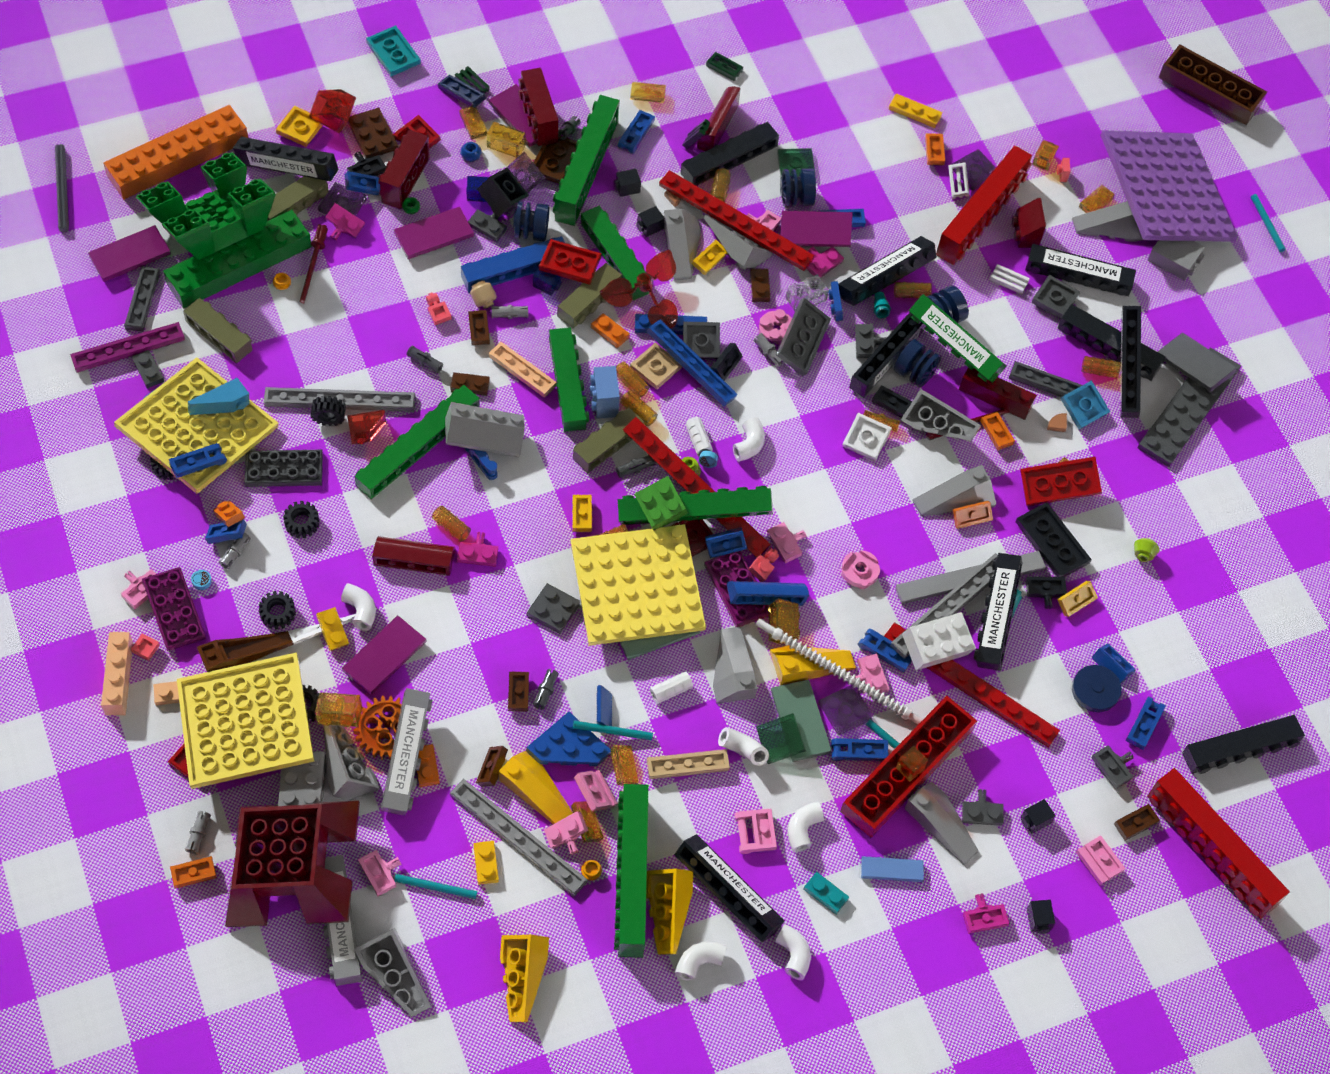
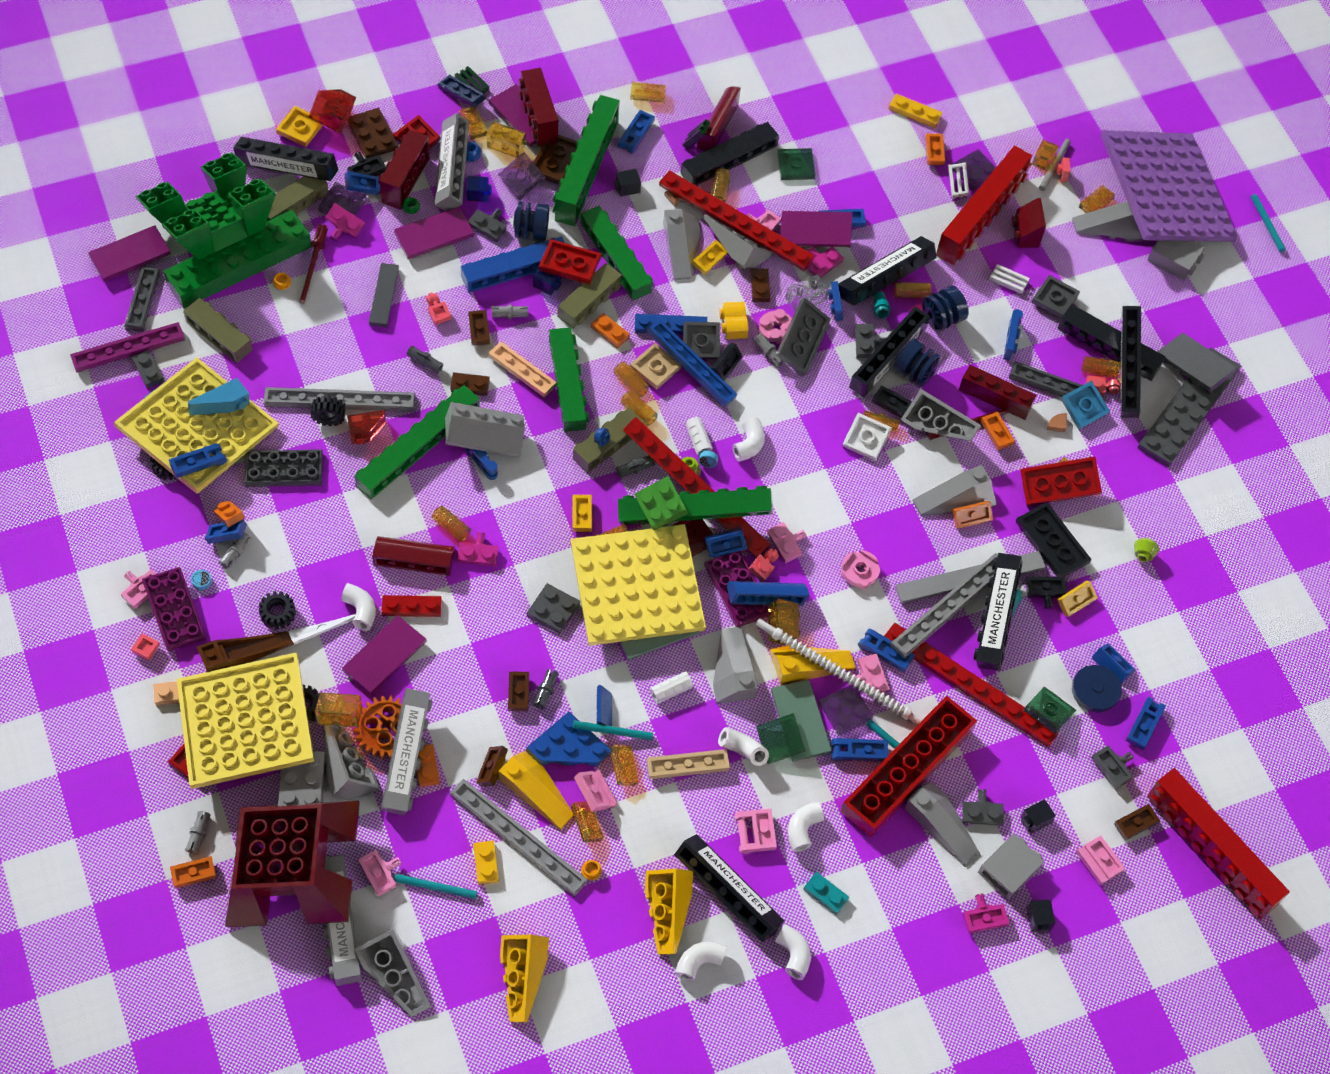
dark grey axle [55,144,69,232] -> none
light nougat brick [101,632,133,715] -> none
orange brick [103,104,248,200] -> none
black tyre [283,501,320,538] -> none
yellow plate [316,607,349,652] -> none
teal plate [366,25,421,77] -> none
tan head [470,281,497,309] -> none
black brick [477,167,529,217] -> none
bright pink plate [544,811,588,855] -> none
dark grey pin [558,116,581,140] -> none
medium blue brick [590,366,620,419] -> none
clear red plant [600,250,678,329] -> none
green brick [614,784,649,958] -> none
black brick [636,206,665,237] -> none
dark green tile [706,52,744,81] -> none
dark blue wheel [780,168,816,206] -> none
medium blue tile [861,856,924,882] -> none
clear orange brick [896,746,928,782] -> none
white brick [902,612,976,670] -> none
brick [909,294,1007,383] -> none
black brick [1025,244,1136,297] -> none
reddish brown brick [1159,44,1267,125] -> none
black brick [1182,714,1305,774] -> none
none -> dark grey tile [369,263,399,328]
none -> red plate [382,595,442,617]
none -> light grey brick [435,113,469,211]
none -> blue plate [594,428,610,447]
none -> yellow brick [719,302,749,339]
none -> light grey brick [978,833,1045,901]
none -> blue plate [1003,309,1023,360]
none -> clear green tile [1024,686,1076,734]
none -> light grey bar [1039,139,1071,191]
none -> coral plate [1086,375,1121,396]

